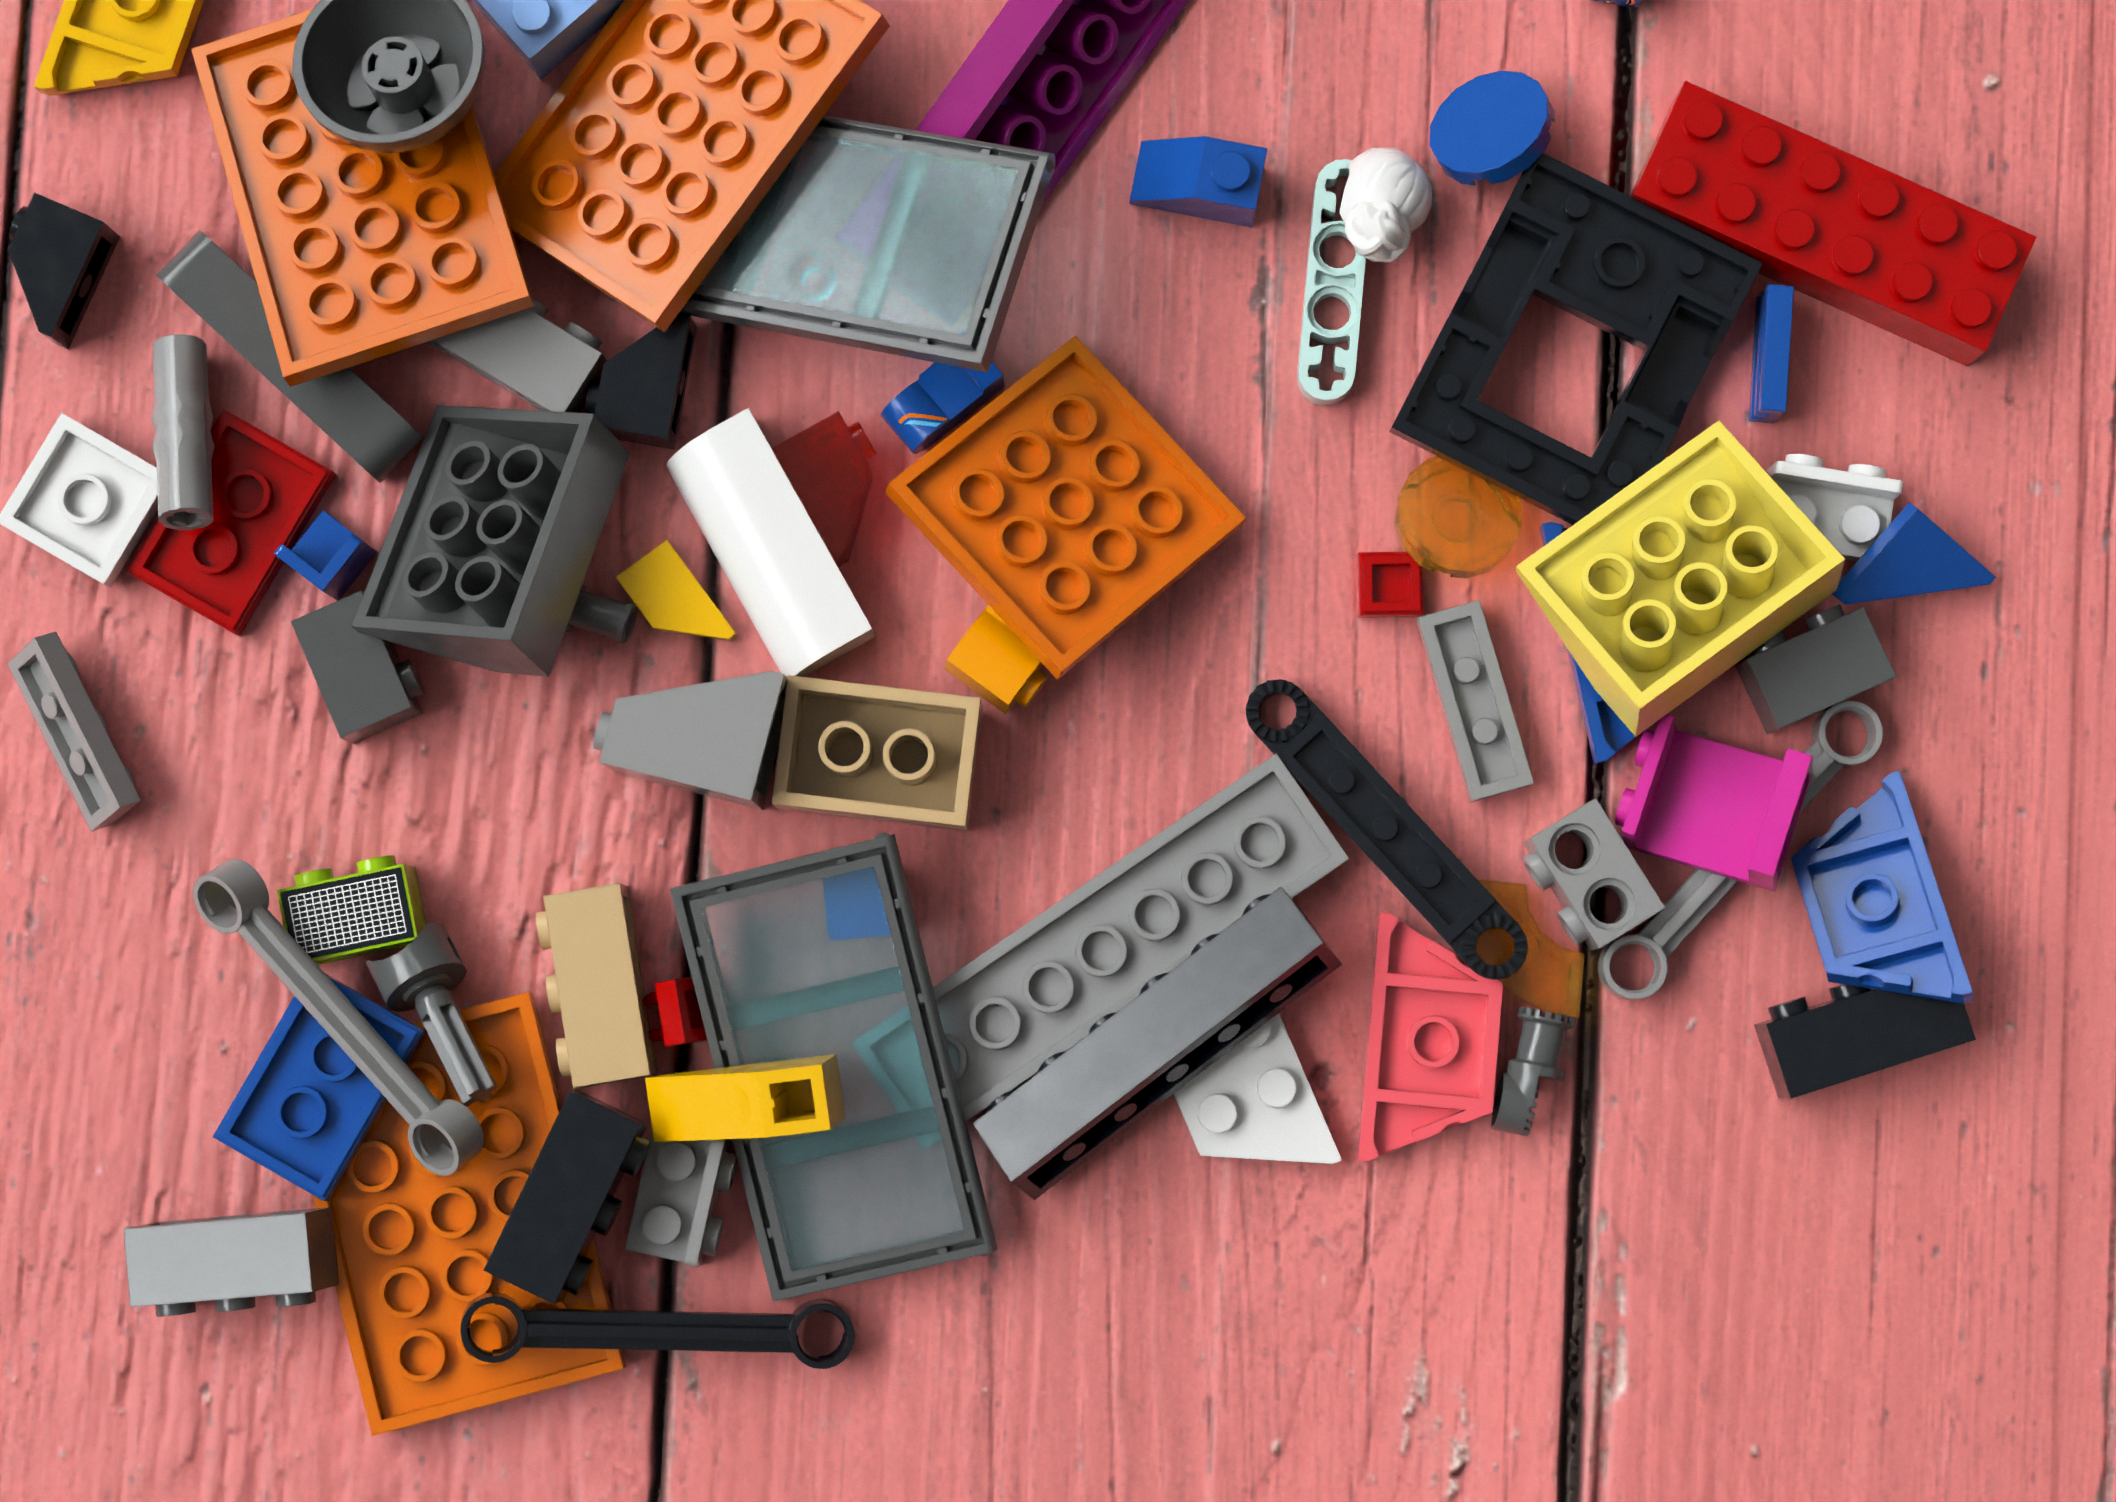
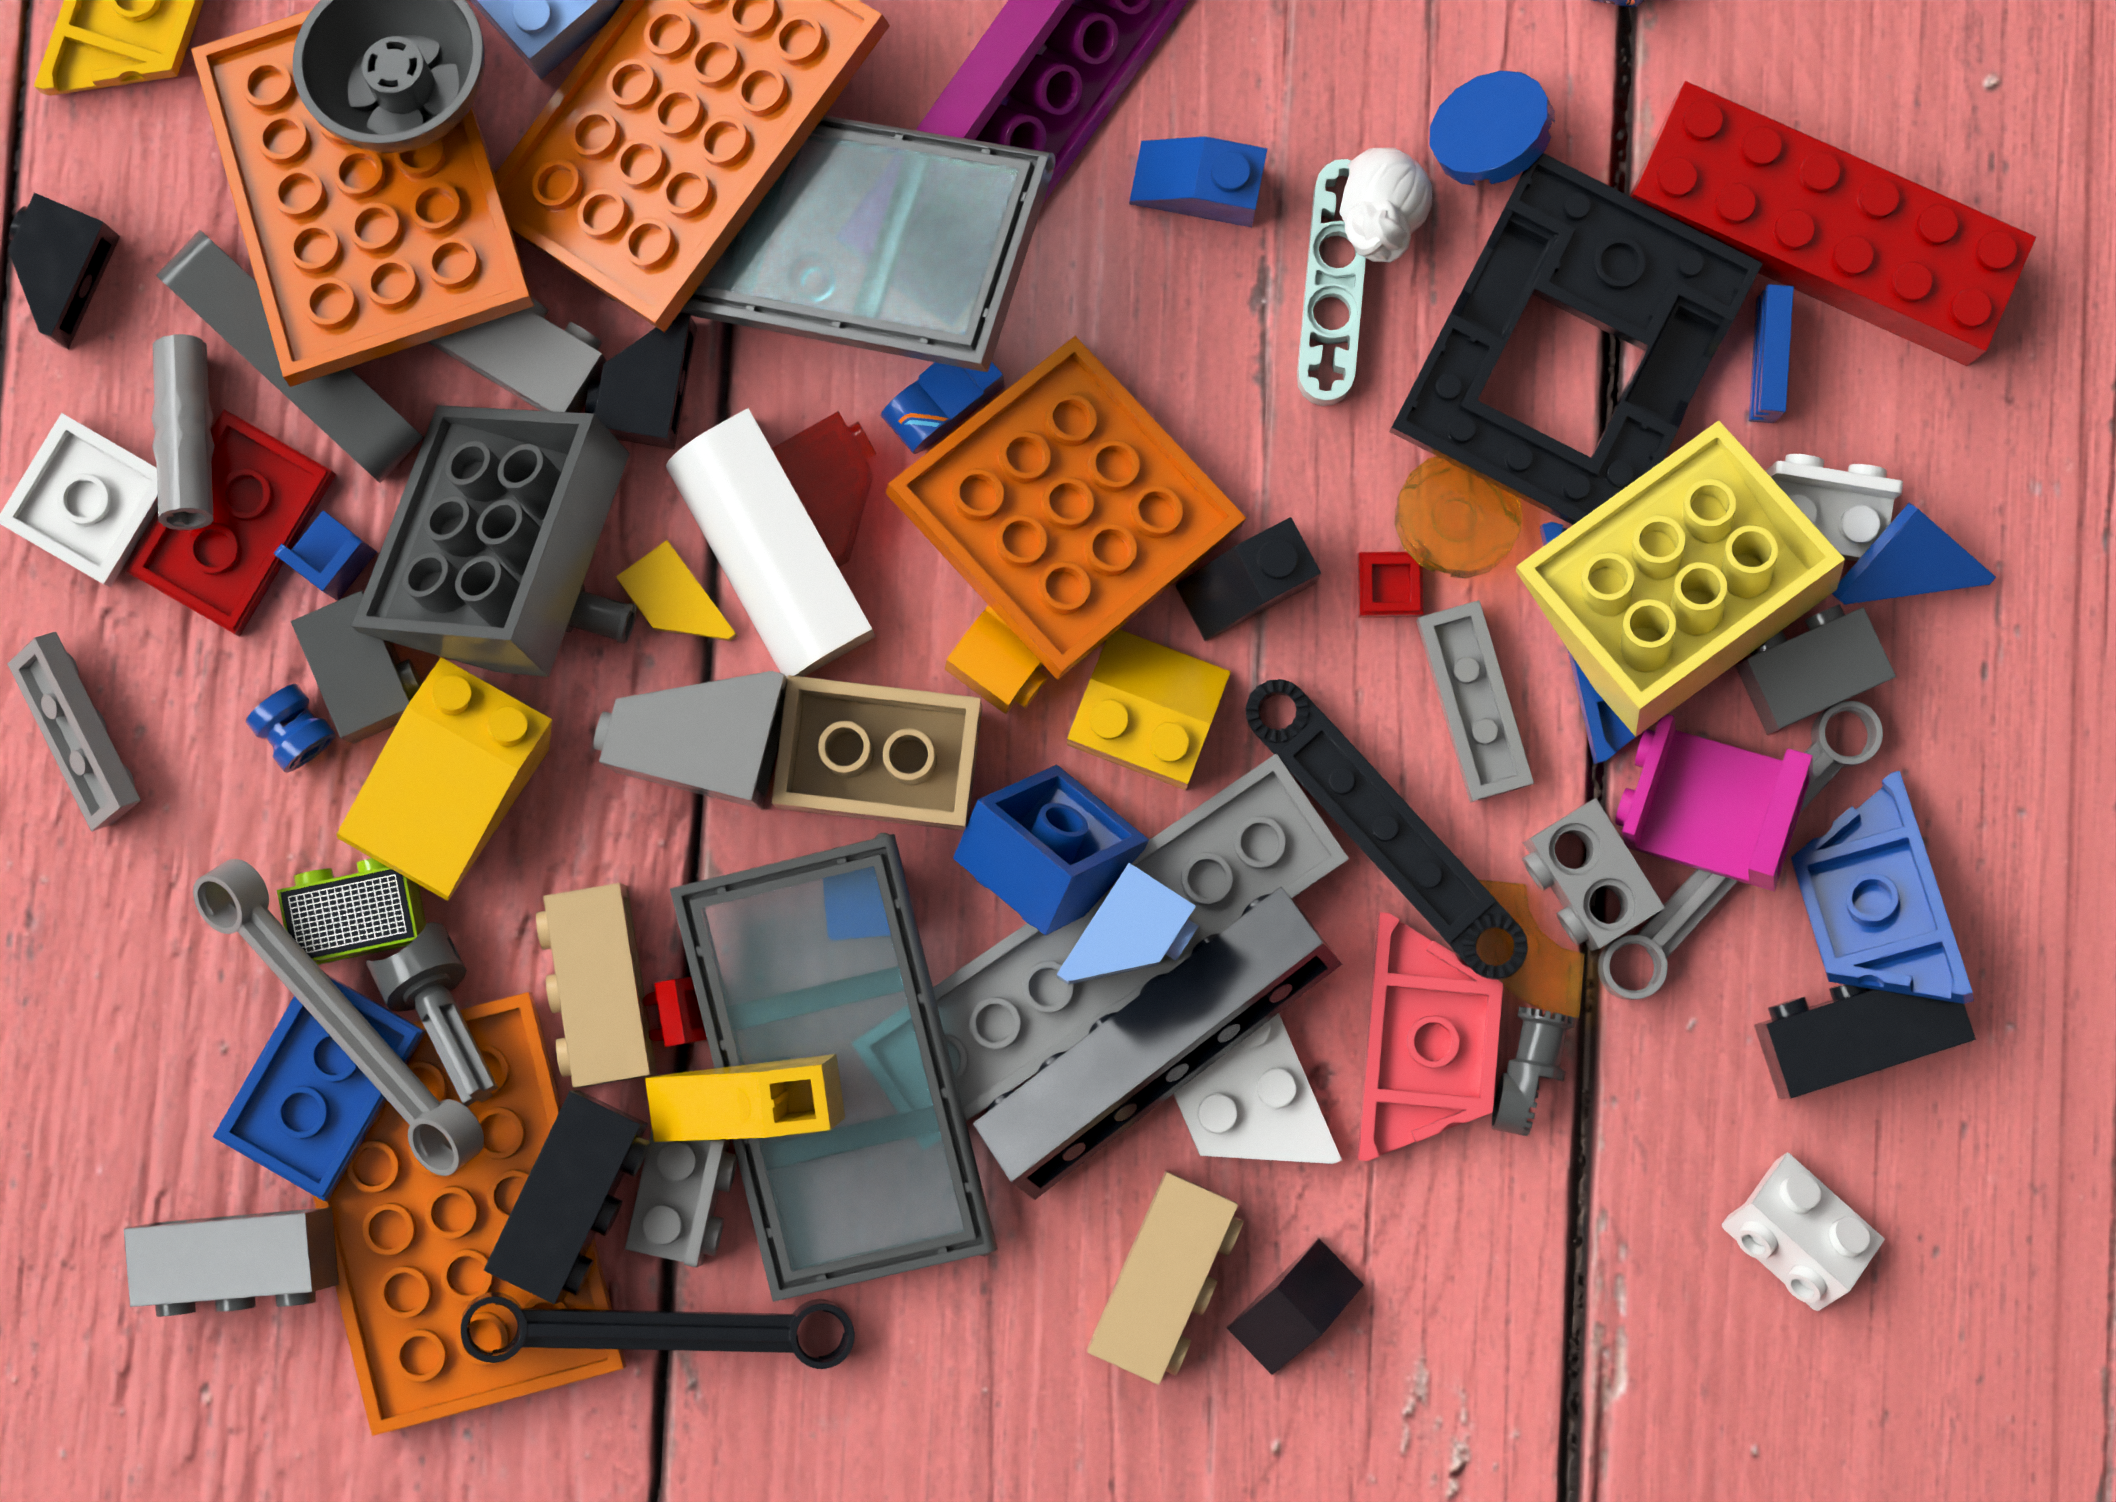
none -> blue wheel [246,684,336,773]
none -> yellow slope [337,657,552,901]
none -> blue slope [953,764,1149,936]
none -> light blue slope [1056,863,1199,985]
none -> yellow slope [1067,629,1231,790]
none -> tan brick [1087,1171,1244,1385]
none -> black slope [1175,517,1321,642]
none -> black slope [1226,1238,1364,1375]
none -> white bracket [1722,1152,1885,1311]

